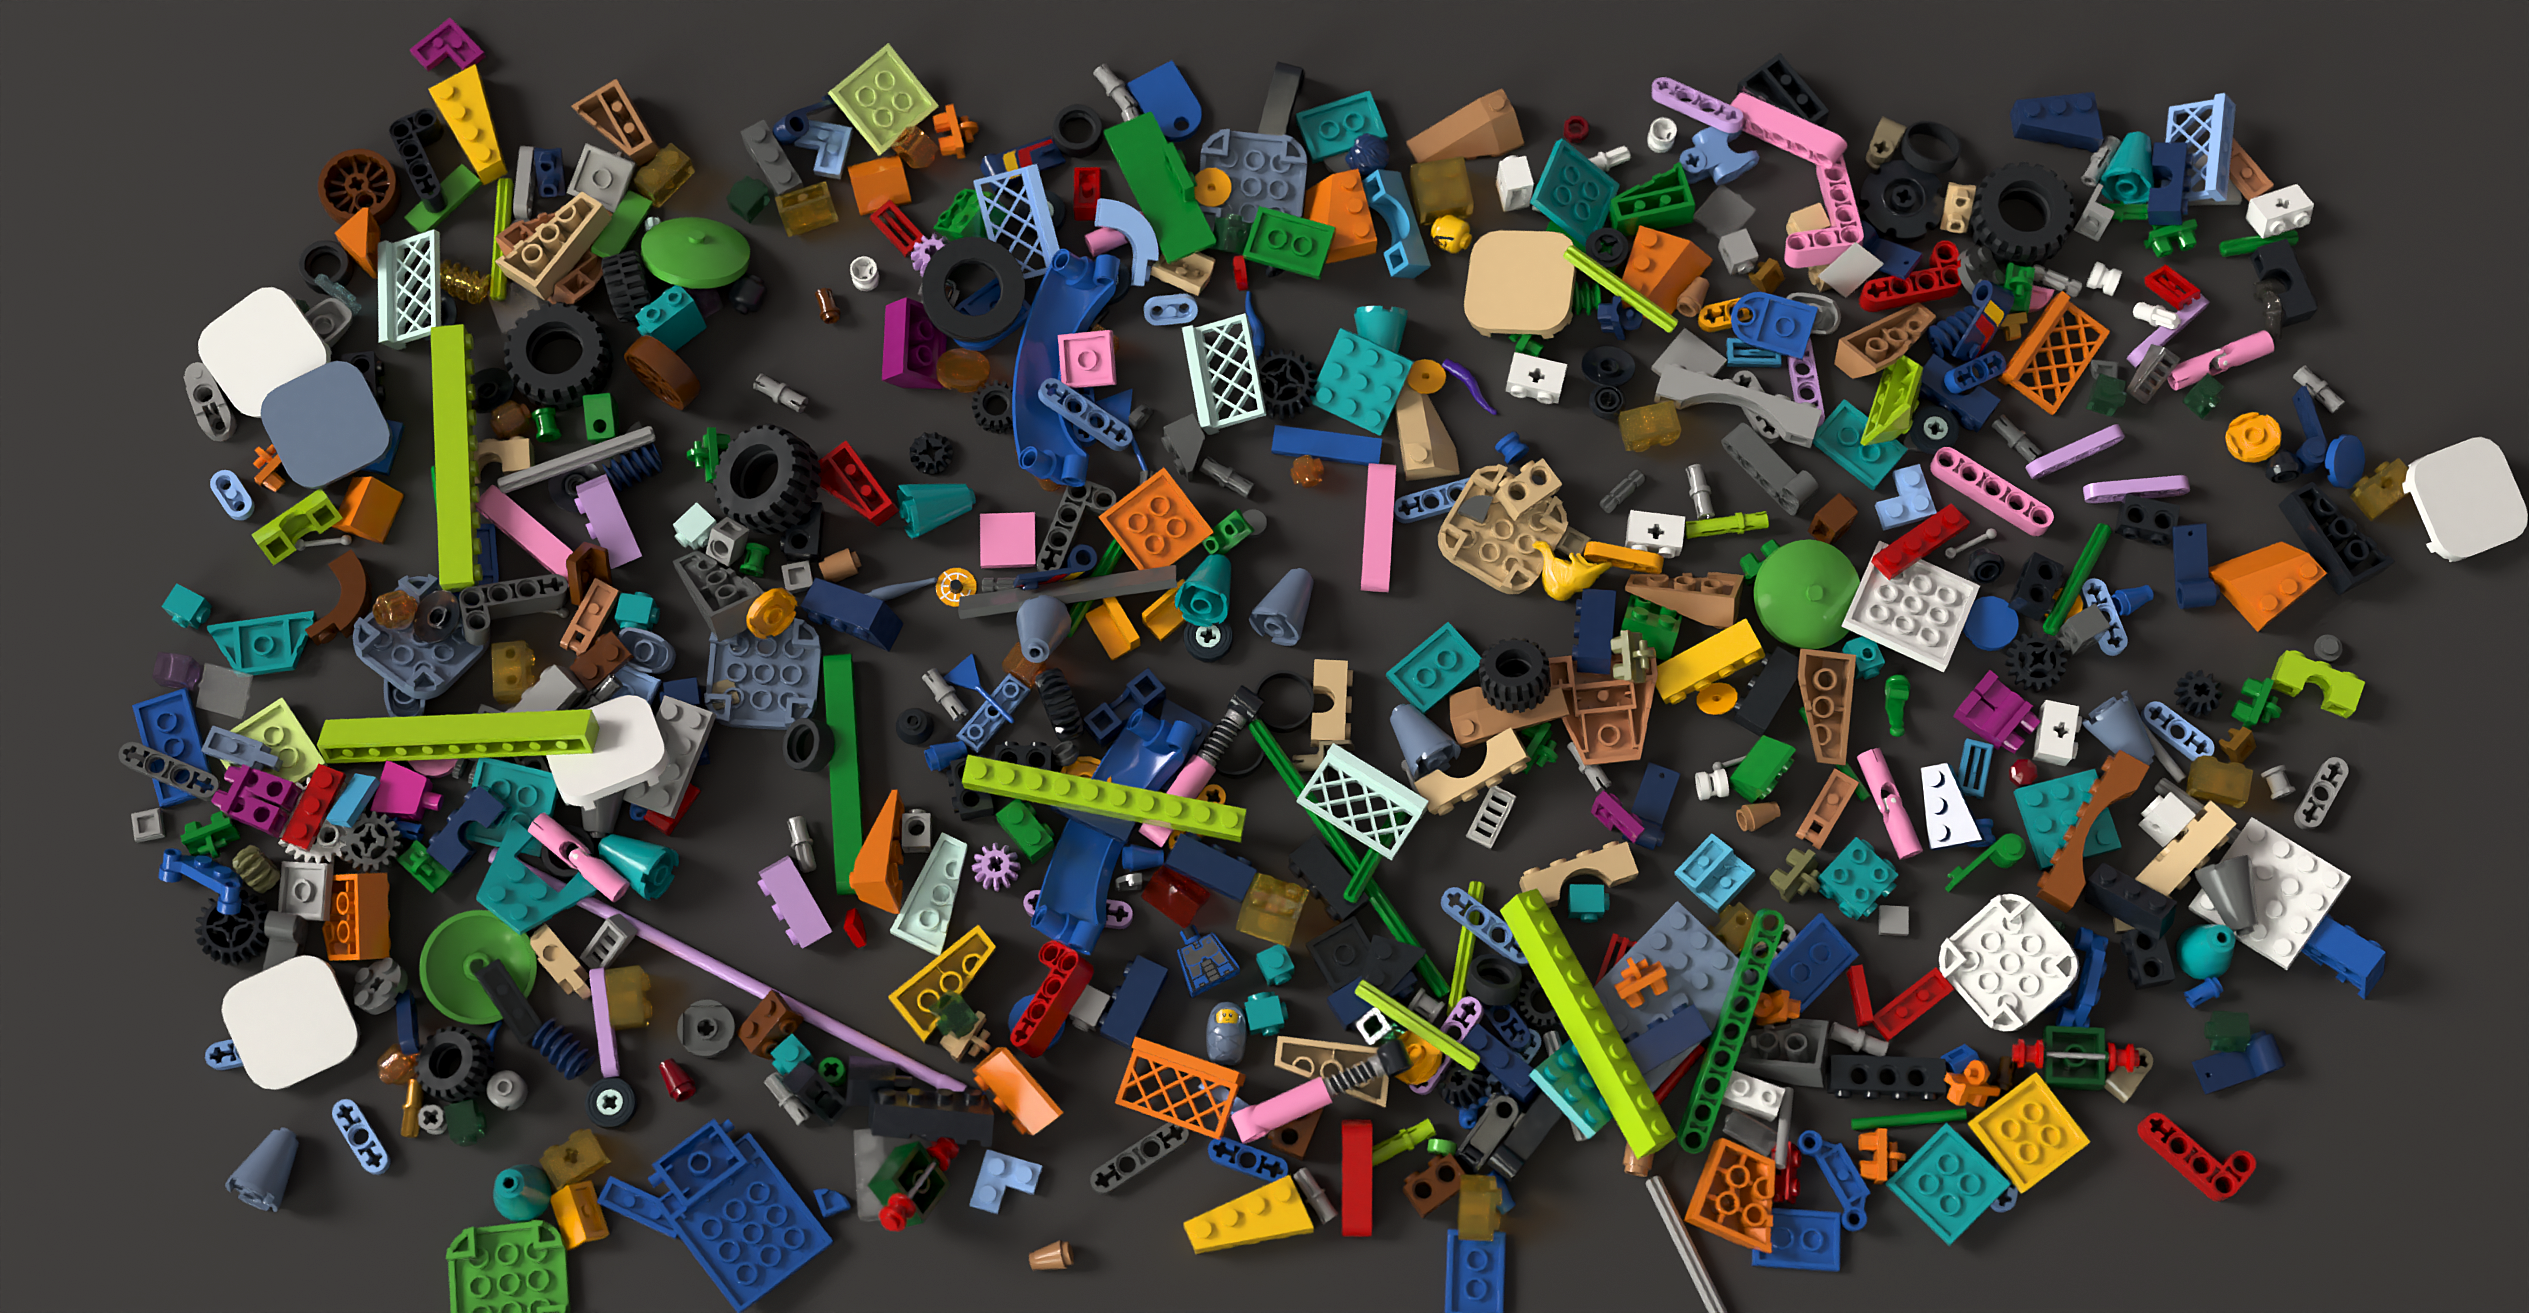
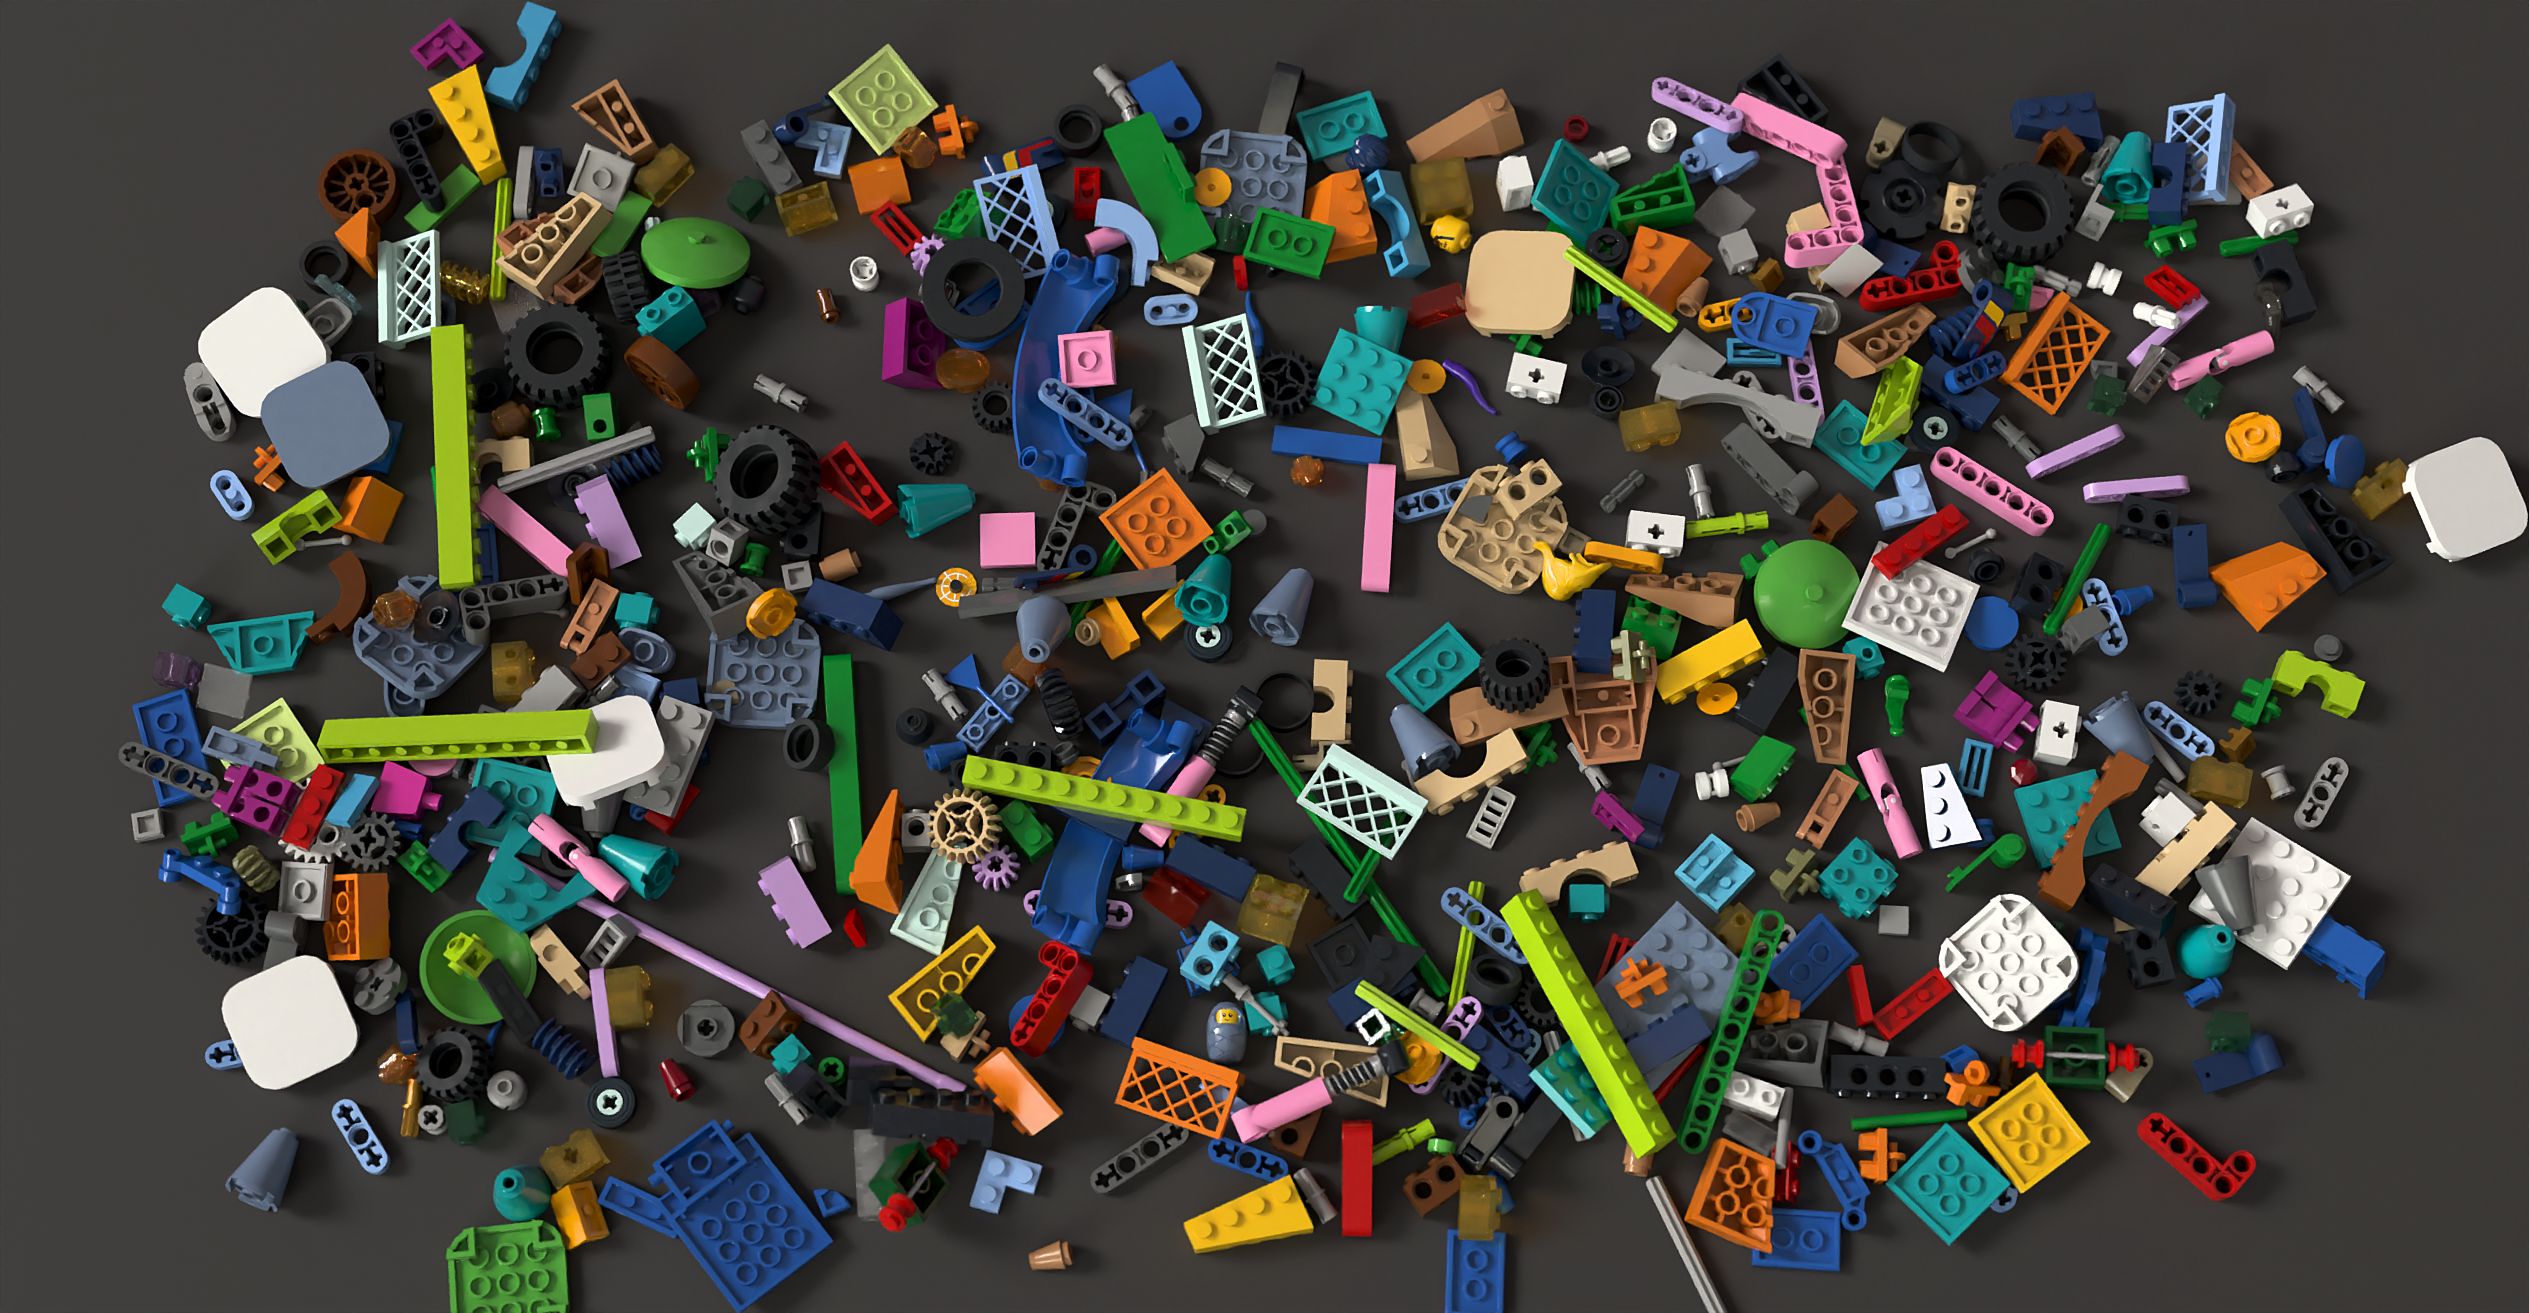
none -> lime brick [443,932,494,979]
none -> dark azure arch [483,1,561,112]
none -> tan gear [926,788,1002,865]
none -> tan plate [1075,618,1102,646]
none -> medium azure brick [1180,920,1241,991]
none -> light grey piece [1223,973,1290,1037]
none -> clear red panel [1408,282,1467,329]
none -> reddish brown bracket [2034,125,2086,176]

